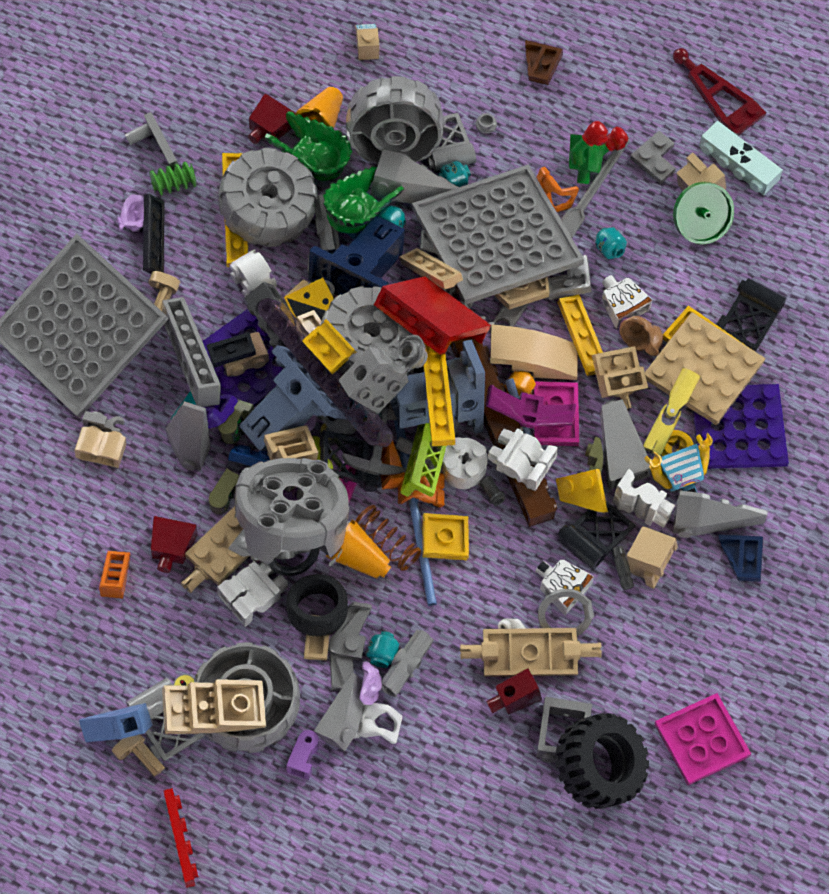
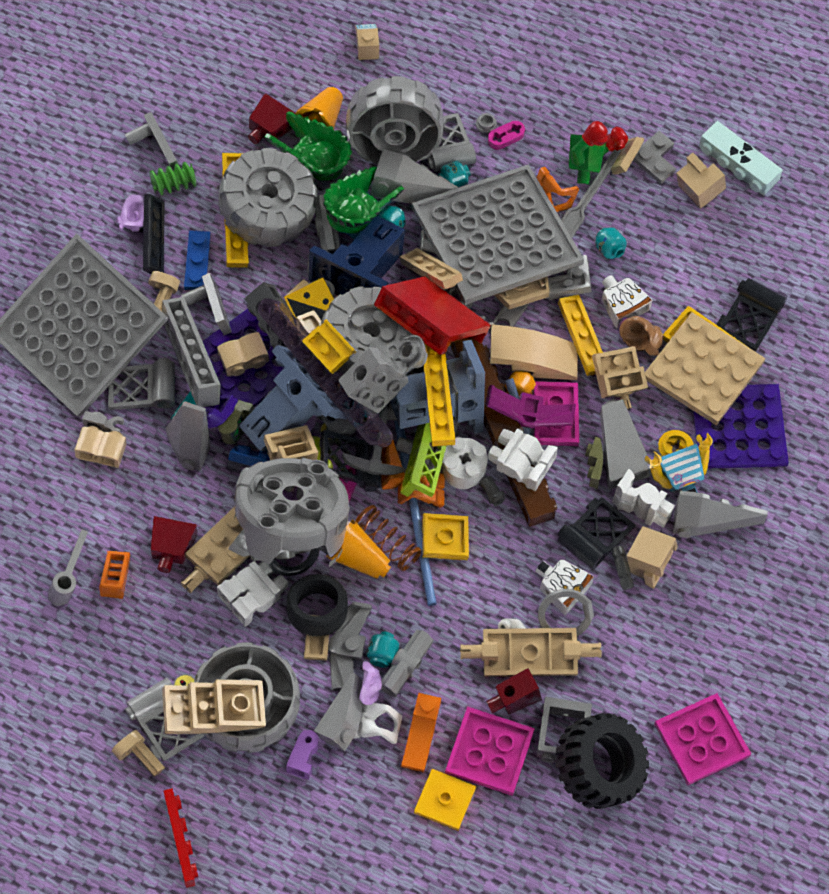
medium blue slope [79,703,153,742] -> none
black plate [206,332,256,368] -> none
olive leg [209,469,240,514] -> none
white brick [230,249,277,297] -> none
reddish brown wing [525,40,563,85] -> none
yellow wing [556,469,608,513] -> none
light yellow piece [643,368,700,456] -> none
dark red plate [673,48,767,136] -> none
piece [673,181,734,244] -> none
dark blue wing [719,535,763,582] -> none
none -> light grey piece [48,529,88,606]
none -> light grey piece [108,358,175,410]
none -> light grey piece [181,273,232,335]
none -> blue plate [184,231,211,290]
none -> orange slope [401,693,442,772]
none -> yellow plate [414,769,476,831]
none -> dark pink plate [445,706,535,796]
none -> dark pink beam [488,121,525,150]
none -> tan tile [611,137,644,175]

